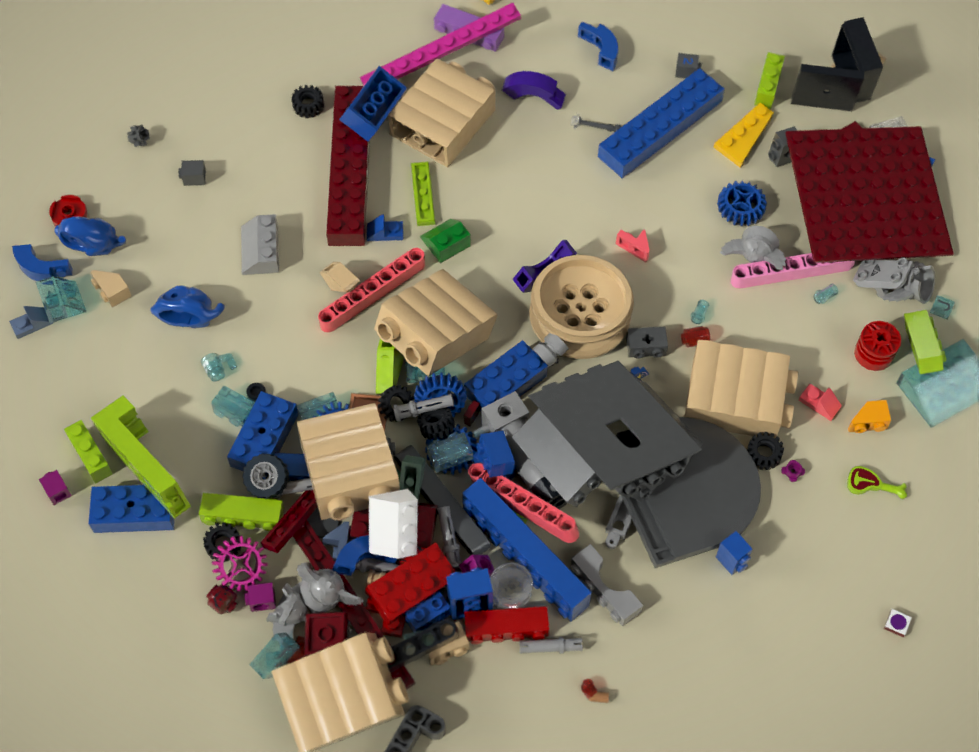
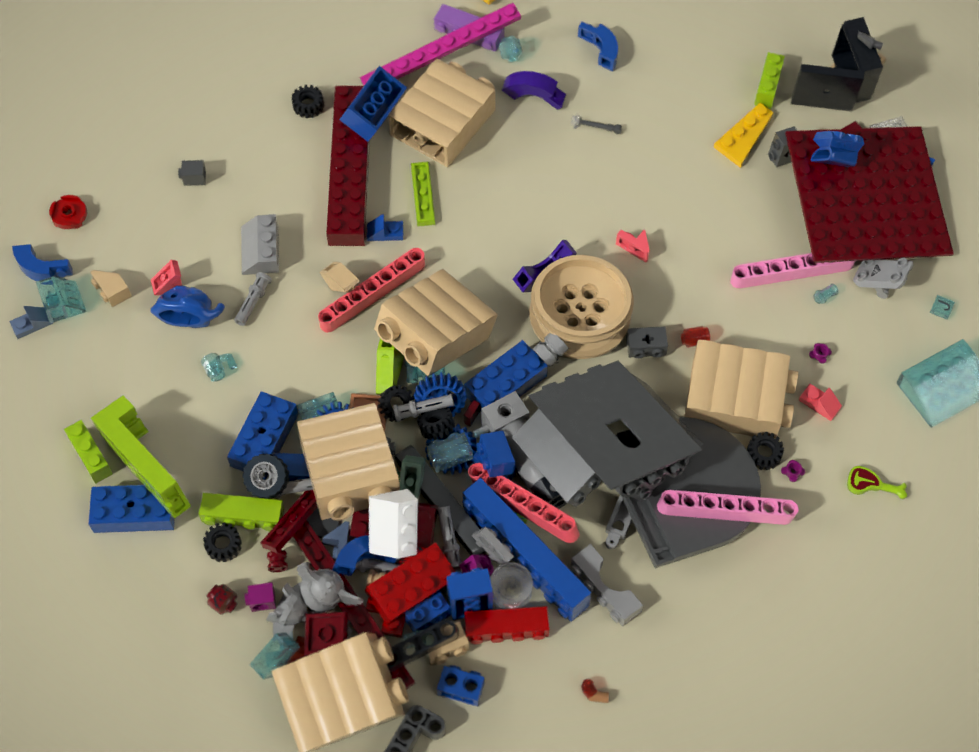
magenta brick [39,470,72,505] -> none
blue piece [54,217,126,256] -> none
dark grey gear [127,125,150,147] -> none
clear light blue brick [211,386,255,427] -> none
dark pink gear [212,536,268,592] -> none
black tile [246,383,266,403] -> none
green slope [420,219,471,264] -> none
light grey pin [519,637,583,654] -> none
blue brick [598,68,725,178] -> none
blue tile [630,367,649,379] -> none
dark grey brick [675,53,702,78] -> none
clear light blue pin [690,300,710,324] -> none
blue brick [716,531,753,575] -> none
blue gear [717,180,767,227] -> none
light grey helmet [720,226,786,270] -> none
light orange slope [848,400,891,433] -> none
red wheel [854,321,901,371] -> none
light grey helmet [883,261,935,304] -> none
tile [884,609,912,637] -> none
lime brick [904,310,946,374] -> none
none -> coral slope [151,260,182,296]
none -> light grey pin [234,272,272,326]
none -> dark red wheel [267,550,288,573]
none -> blue brick [437,665,485,707]
none -> light grey plate [471,527,514,565]
none -> clear light blue head [498,35,522,62]
none -> bright pink beam [657,490,799,525]
none -> magenta plate [809,343,832,364]
none -> blue piece [811,131,864,167]
none -> flat silver bar [857,31,883,50]

